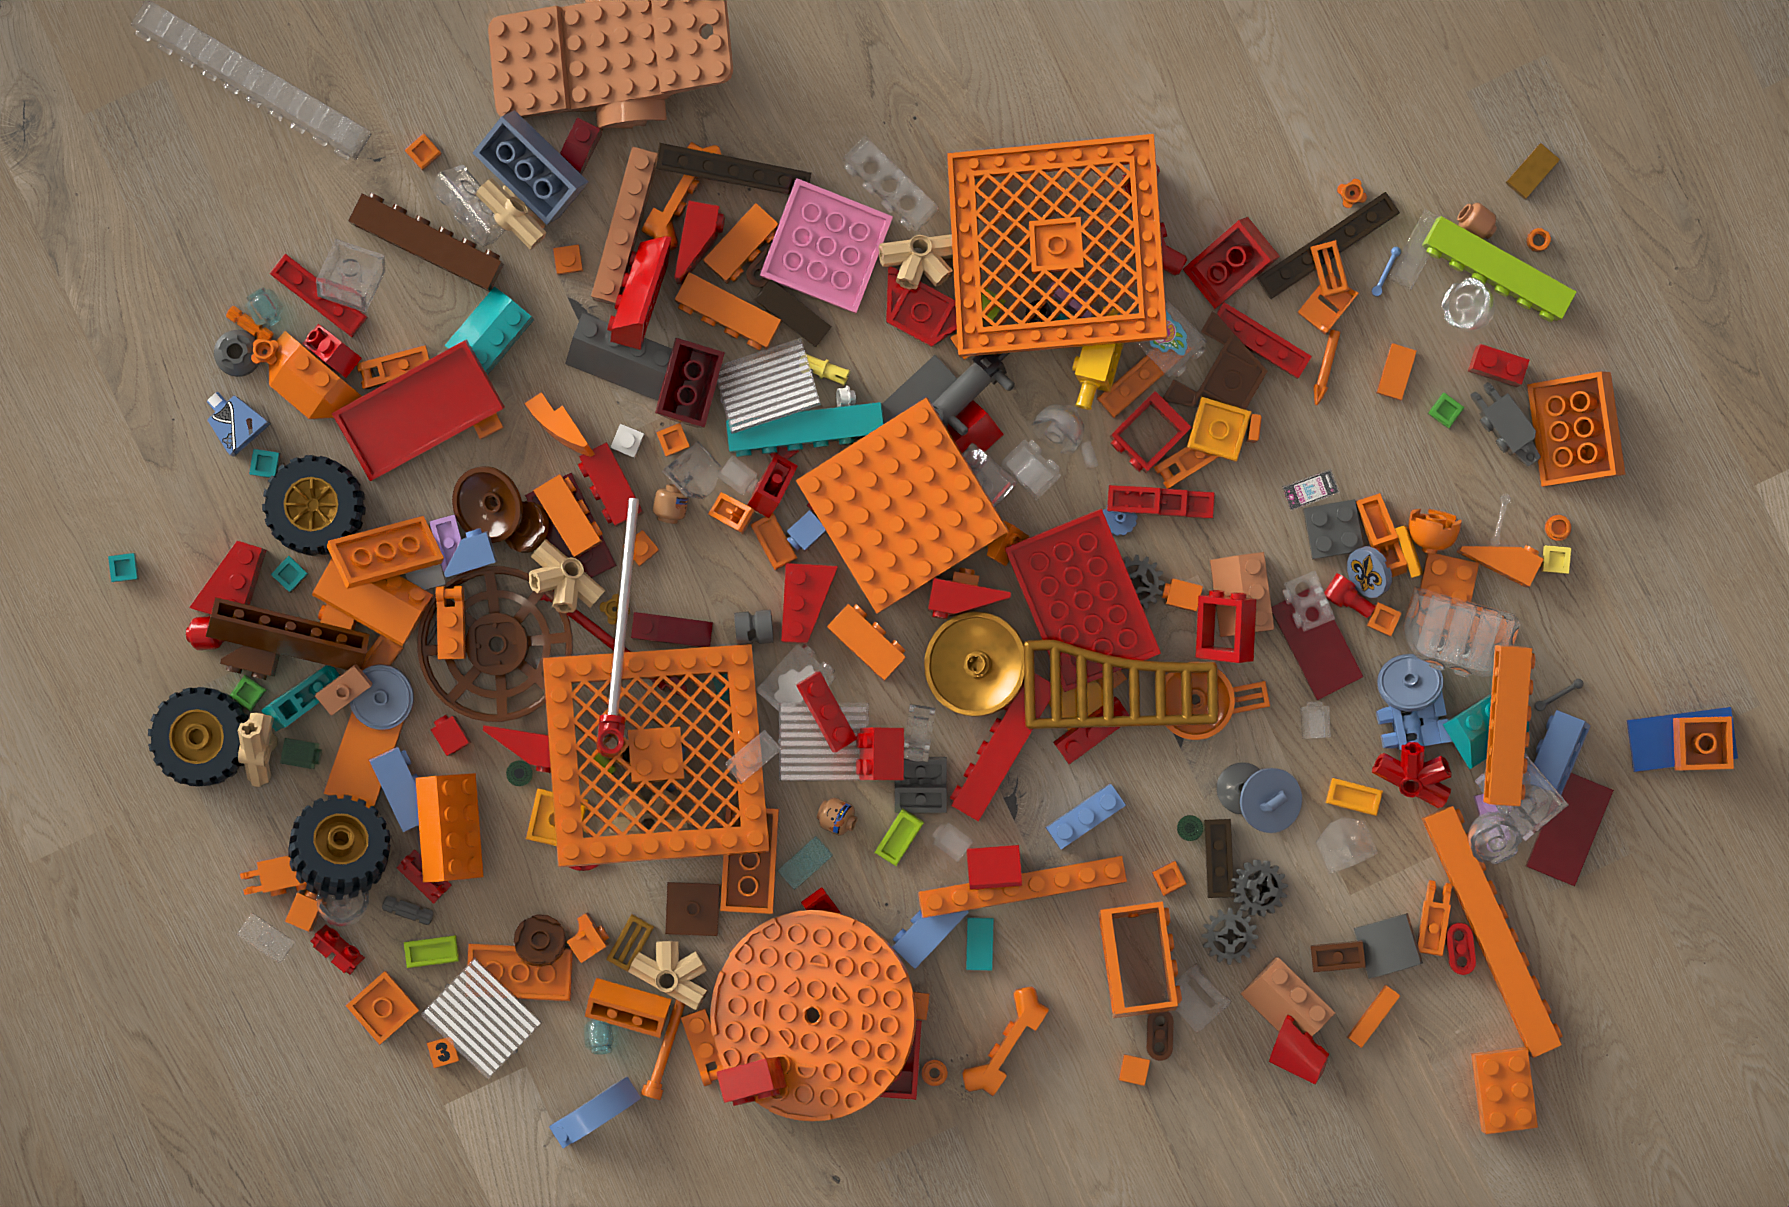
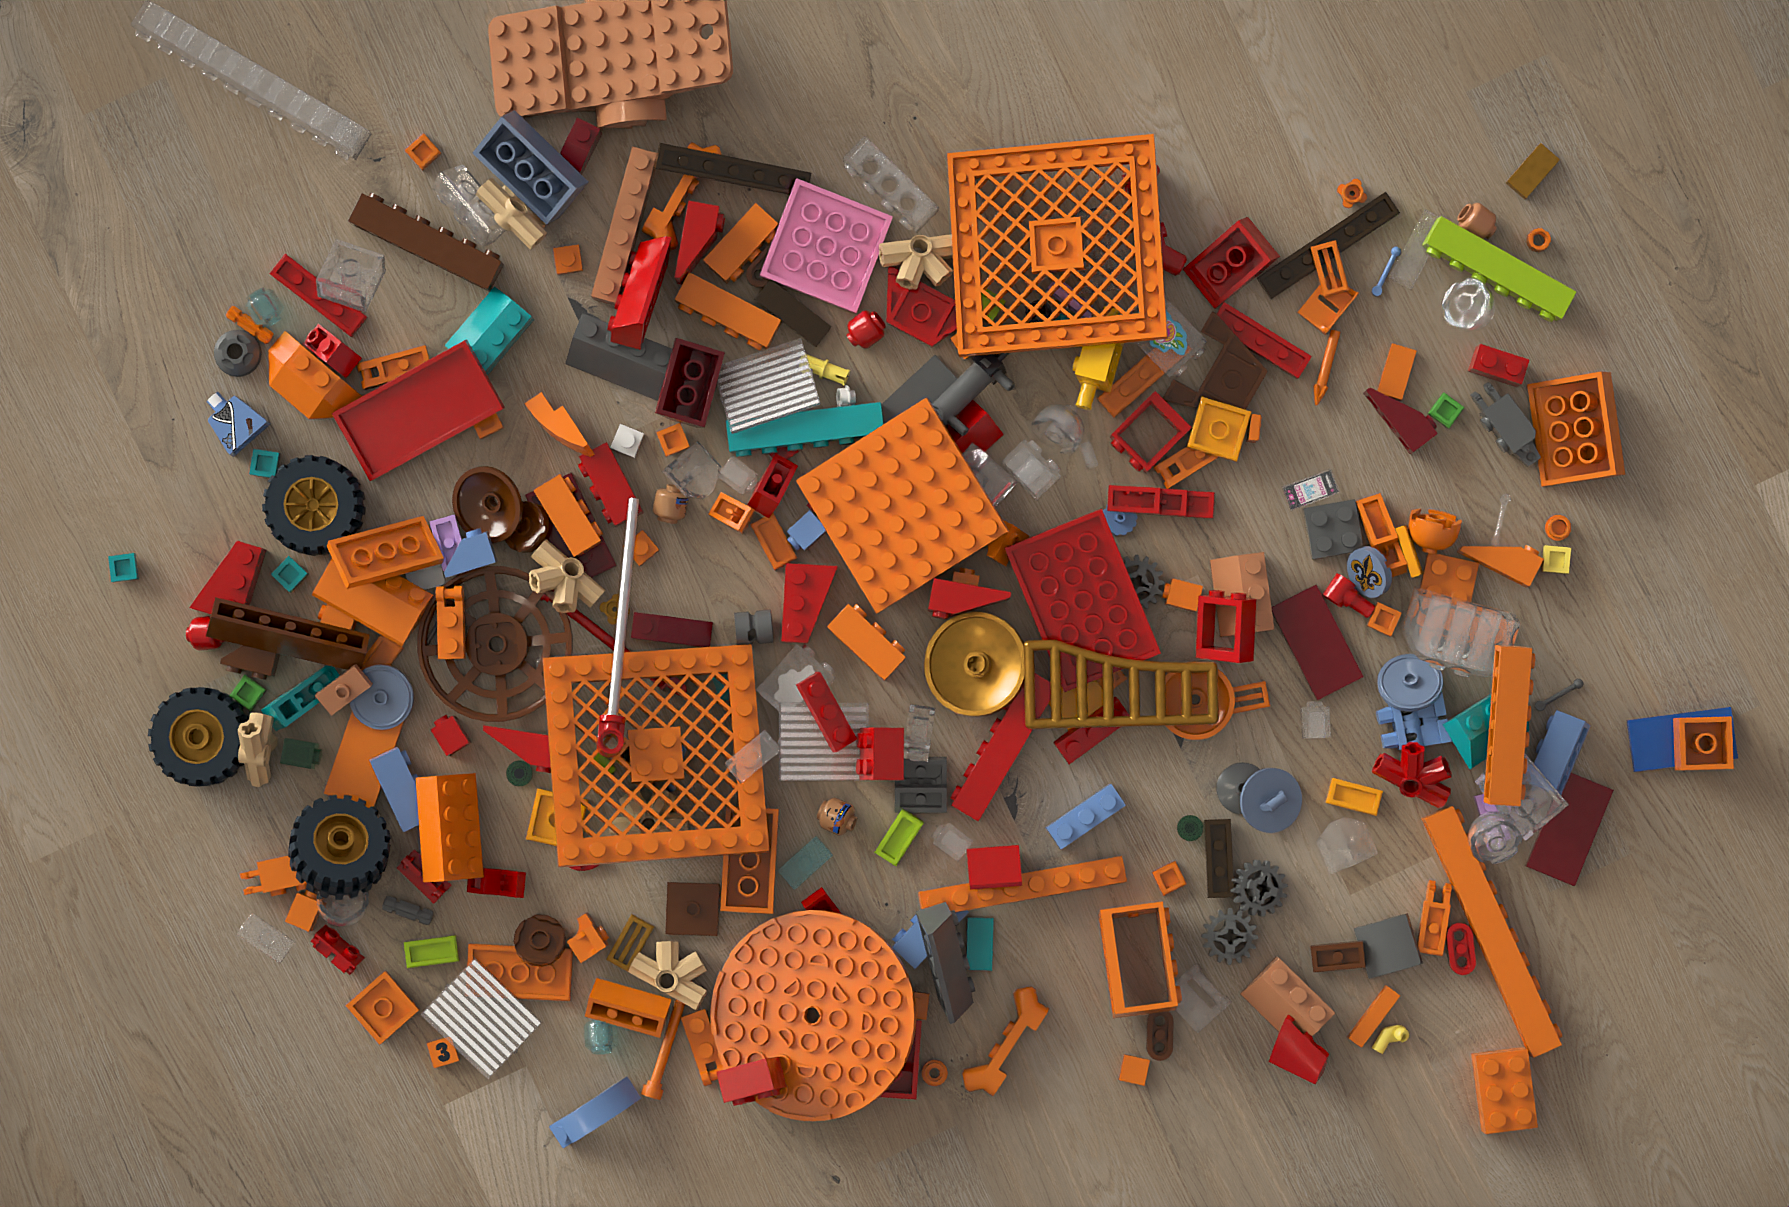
orange plate [251,339,279,365] -> none
clear brick [1282,571,1335,631] -> none
none -> red slope [467,867,526,898]
none -> red head [846,310,886,349]
none -> dark grey slope [916,902,975,1024]
none -> dark red slope [1363,387,1438,454]
none -> light yellow arm [1371,1025,1409,1054]

